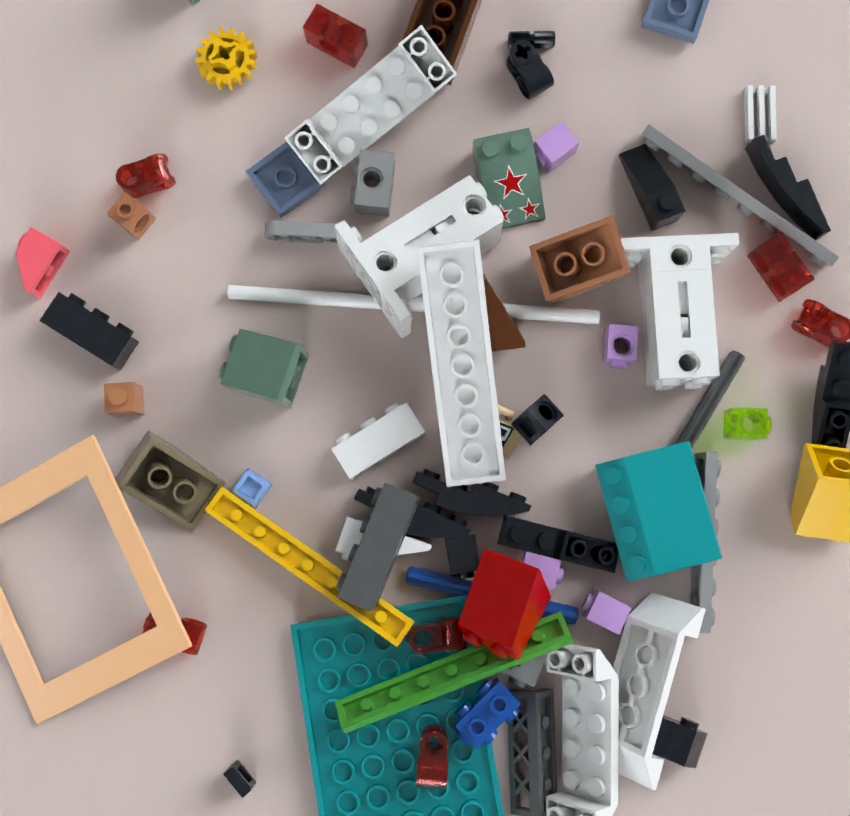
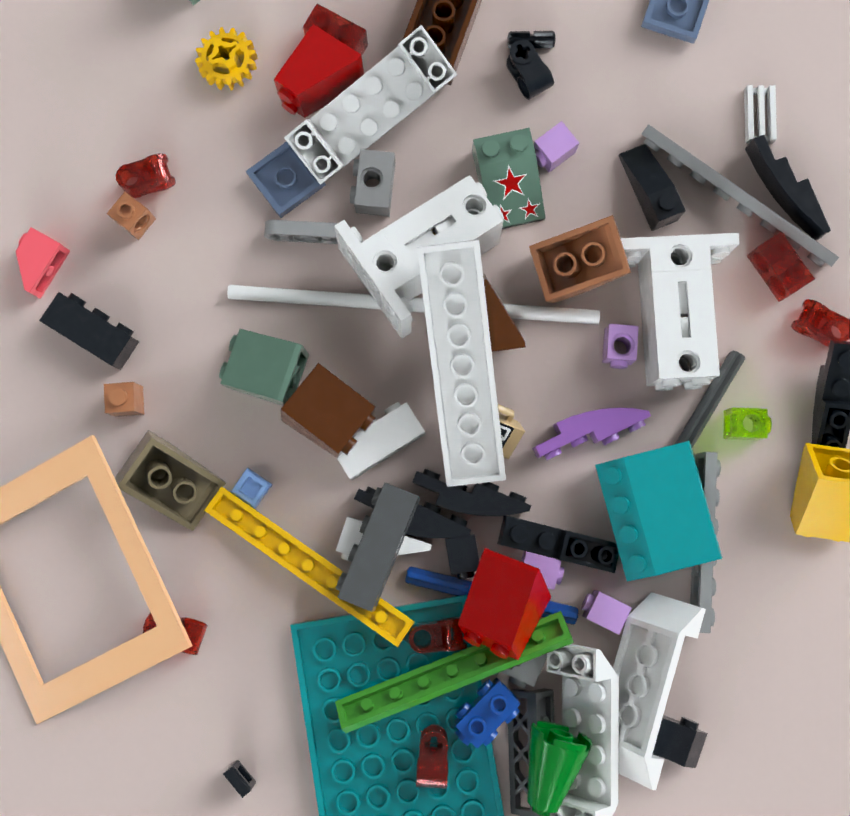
black brick [511,394,564,446] -> none
none -> red slope [274,24,364,118]
none -> reddish brown slope [280,363,376,459]
none -> green cone [527,721,592,816]
none -> medium lavender slope [532,408,651,460]

